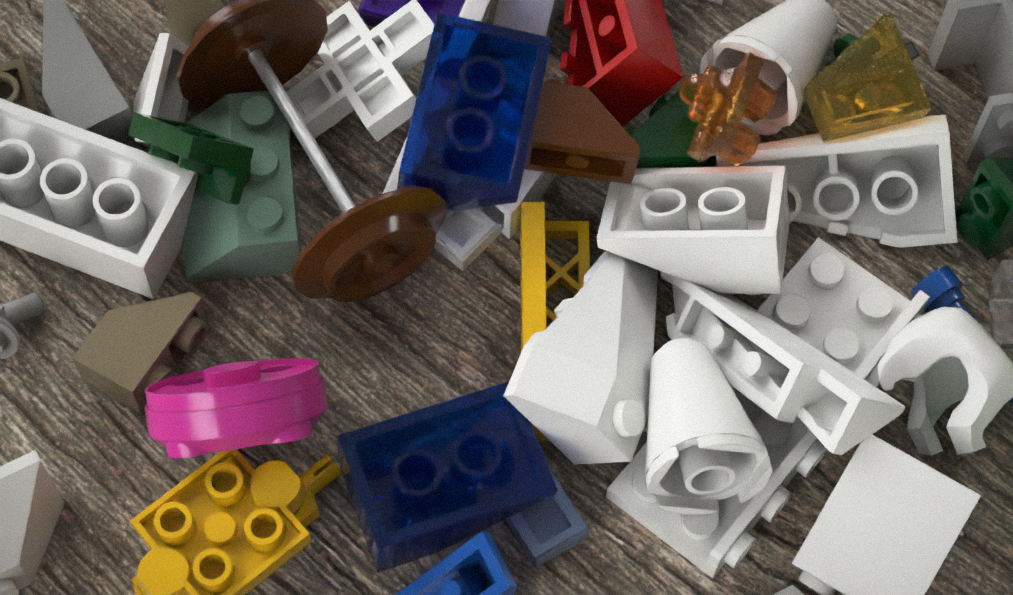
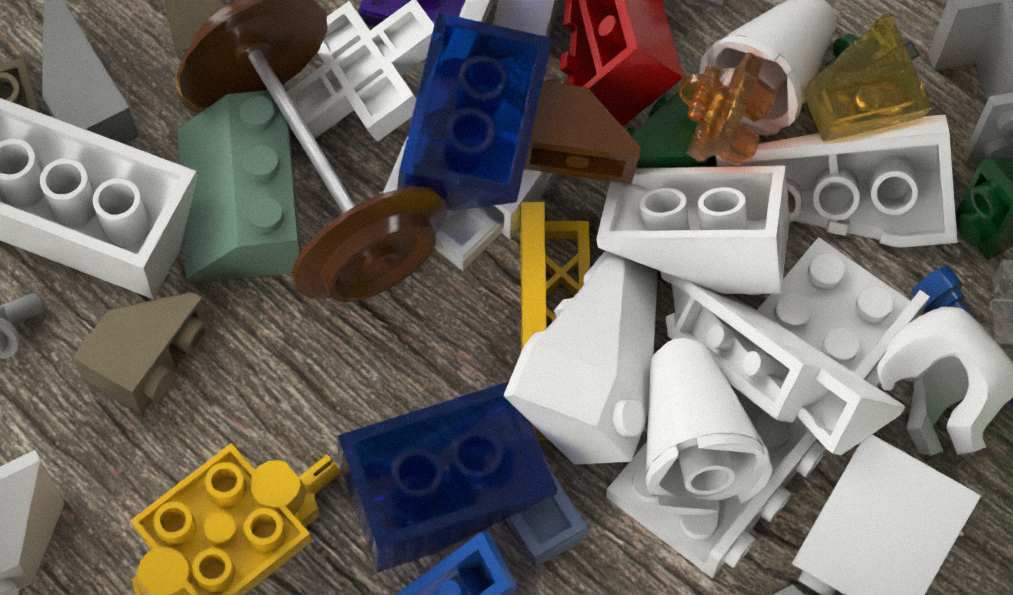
dark green bracket [128,112,254,205] -> none
white slope [133,33,189,149] -> none
dark pink piece [145,358,328,458] -> none

